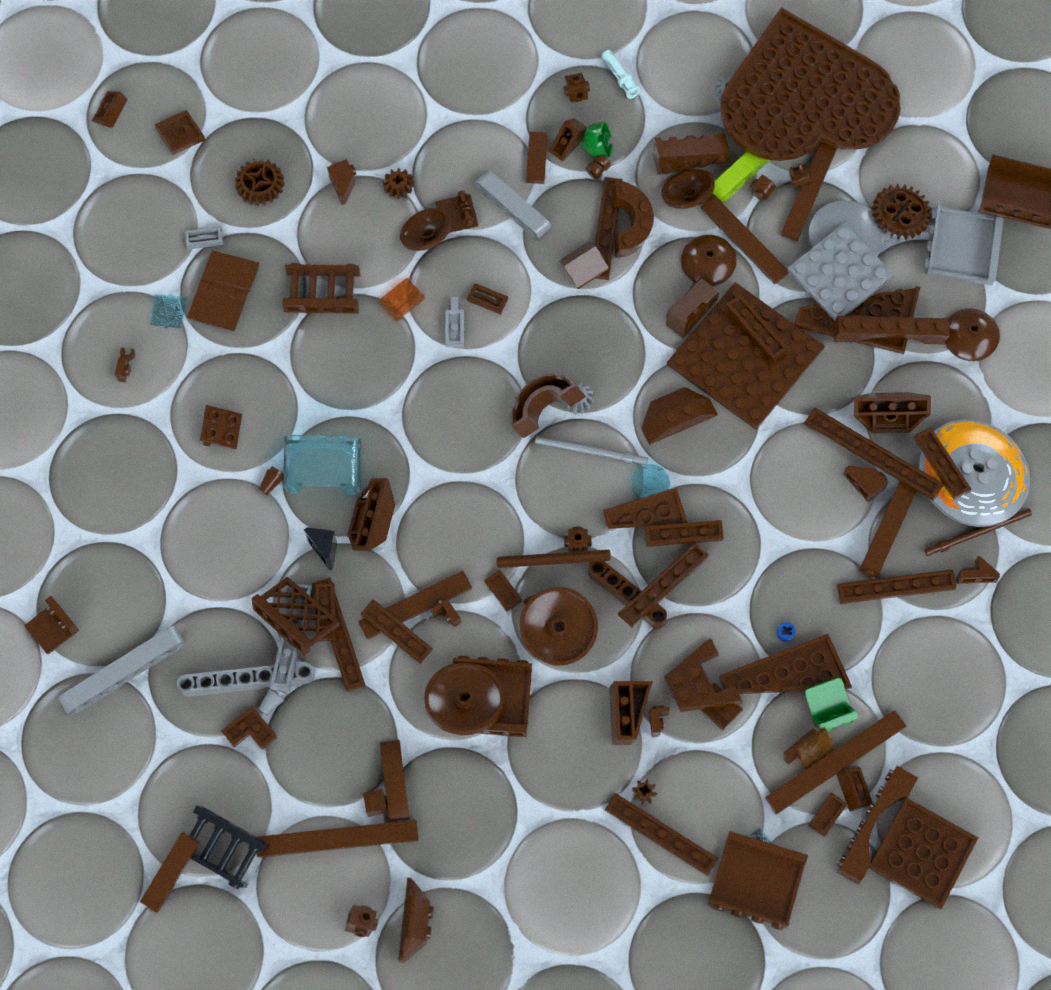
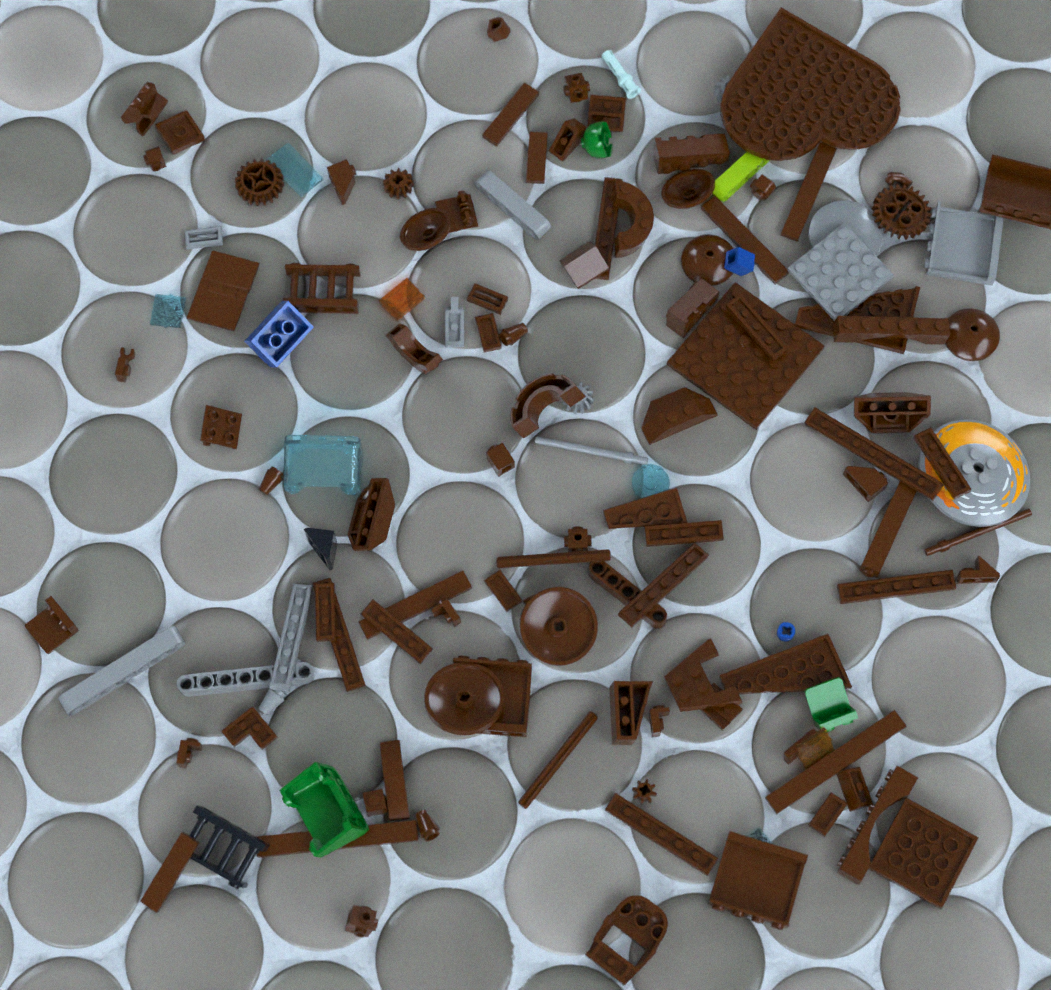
reddish brown slope [92,91,127,128] -> none
reddish brown fence [251,577,340,656] -> none
reddish brown wedge [398,878,434,963] -> none
reddish brown wheel [585,155,611,180] -> none
reddish brown tile [789,163,811,188] -> none
none -> reddish brown piece [121,82,168,136]
none -> reddish brown plate [143,146,166,171]
none -> reddish brown bracket [176,738,203,768]
none -> blue brick [244,301,314,368]
none -> clear light blue piece [266,143,323,197]
none -> green windscreen [279,762,369,858]
none -> reddish brown arch [386,323,443,375]
none -> reddish brown cone [415,810,440,841]
none -> reddish brown tile [475,313,502,353]
none -> reddish brown tile [482,83,539,146]
none -> reddish brown brick [486,443,515,477]
none -> reddish brown plate [487,17,511,42]
none -> reddish brown cone [499,323,528,346]
none -> reddish brown axle [518,711,598,809]
none -> reddish brown slope [585,895,668,986]
none -> reddish brown slope [587,95,626,132]
none -> blue brick [724,247,755,276]
none -> reddish brown arm [885,172,913,189]

